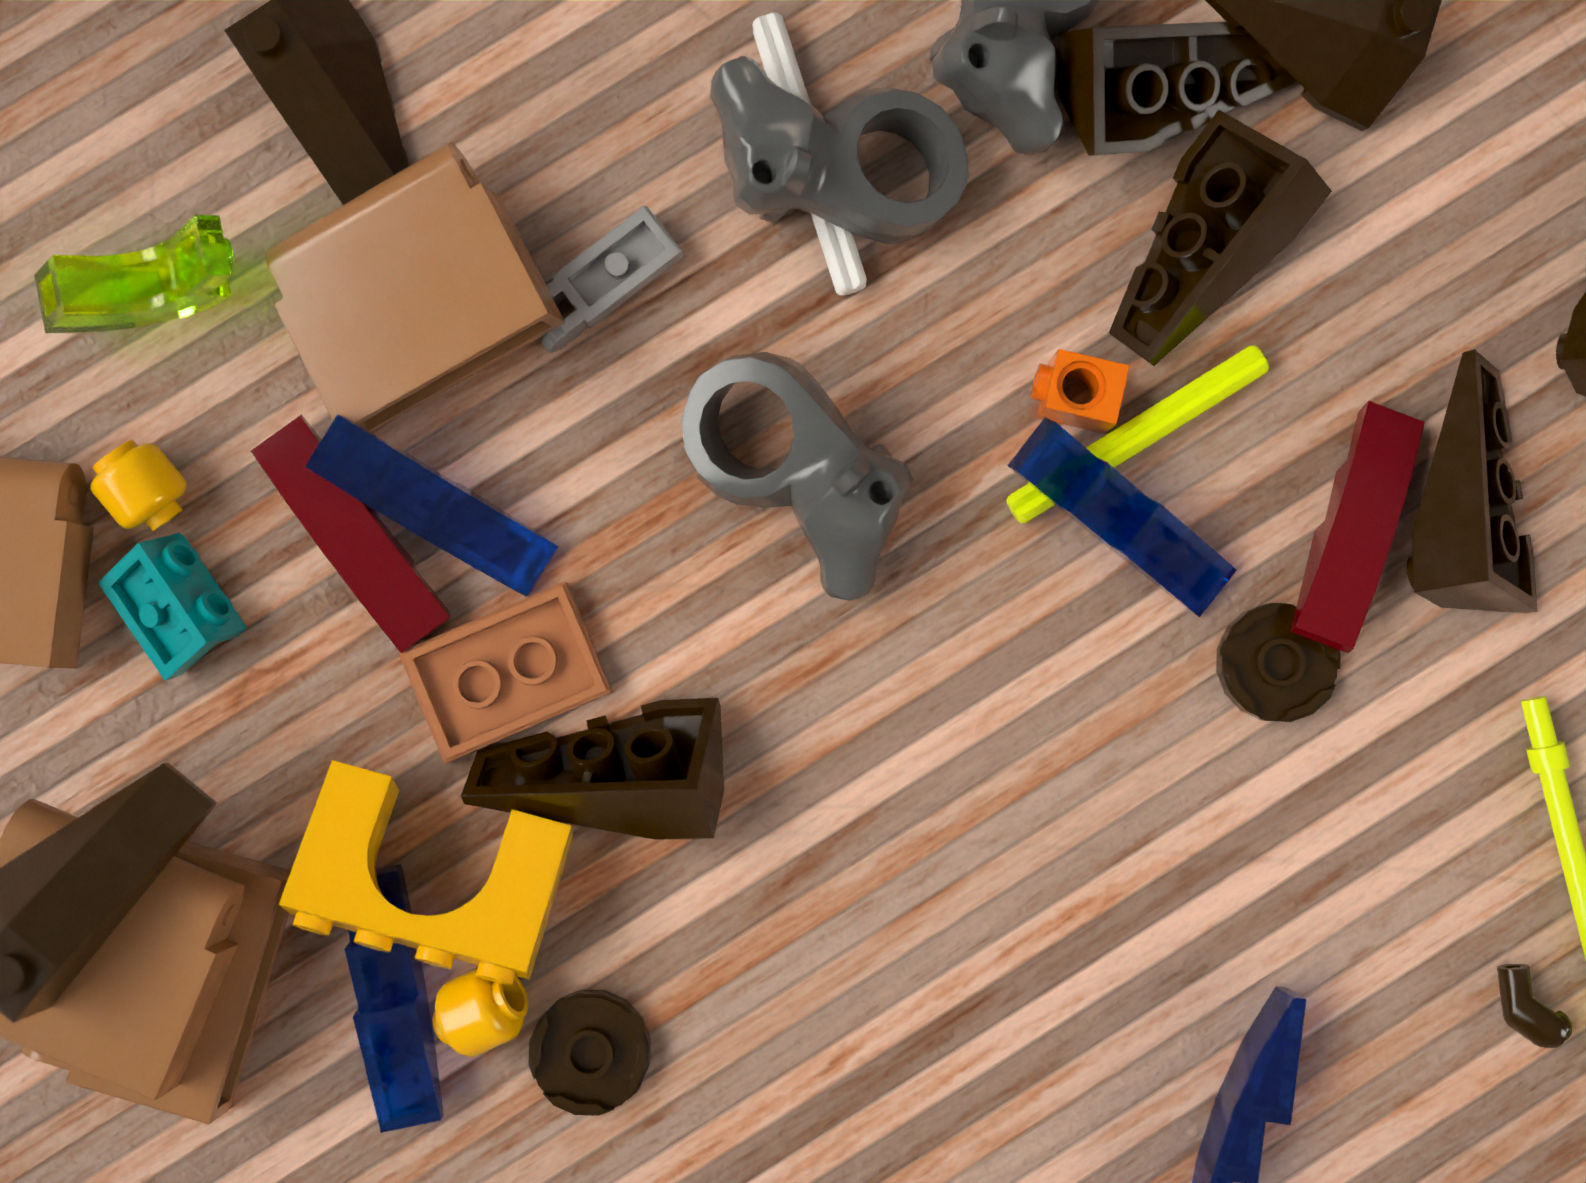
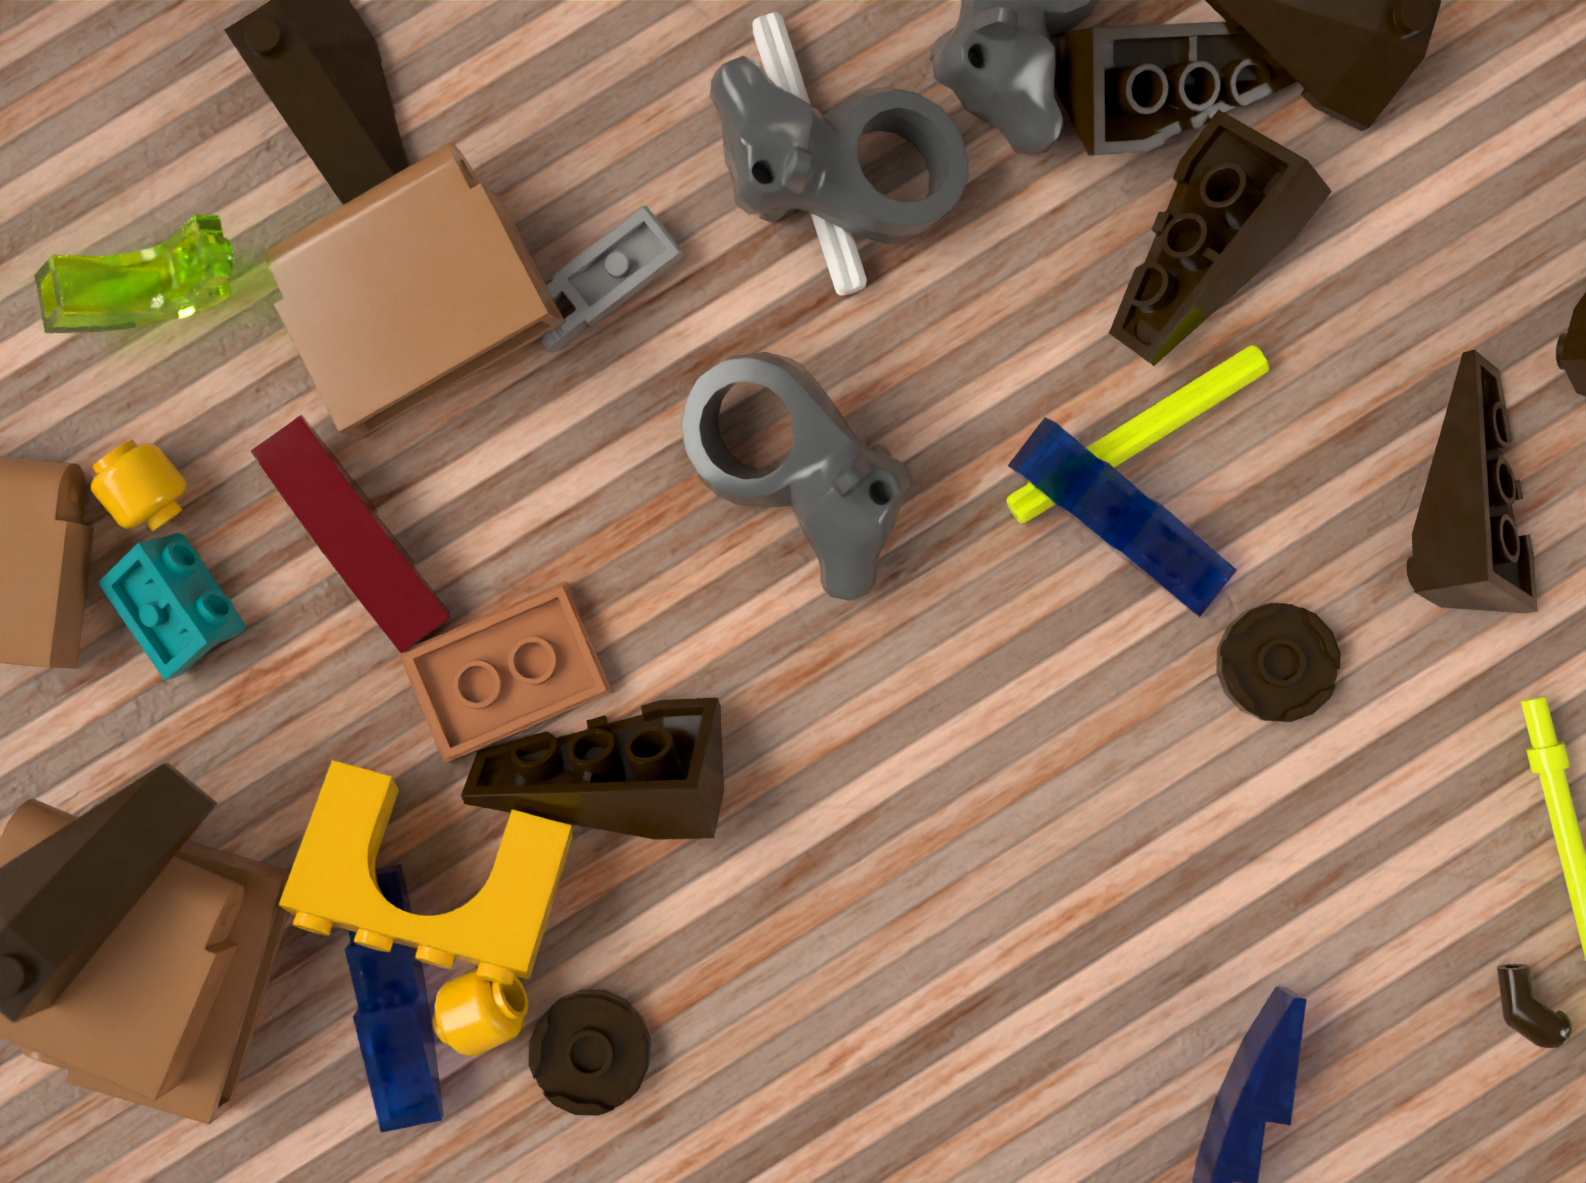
clear blue slope [305,414,559,597] -> none
orange brick [1031,349,1130,434] -> none
dark red slope [1291,401,1425,653] -> none

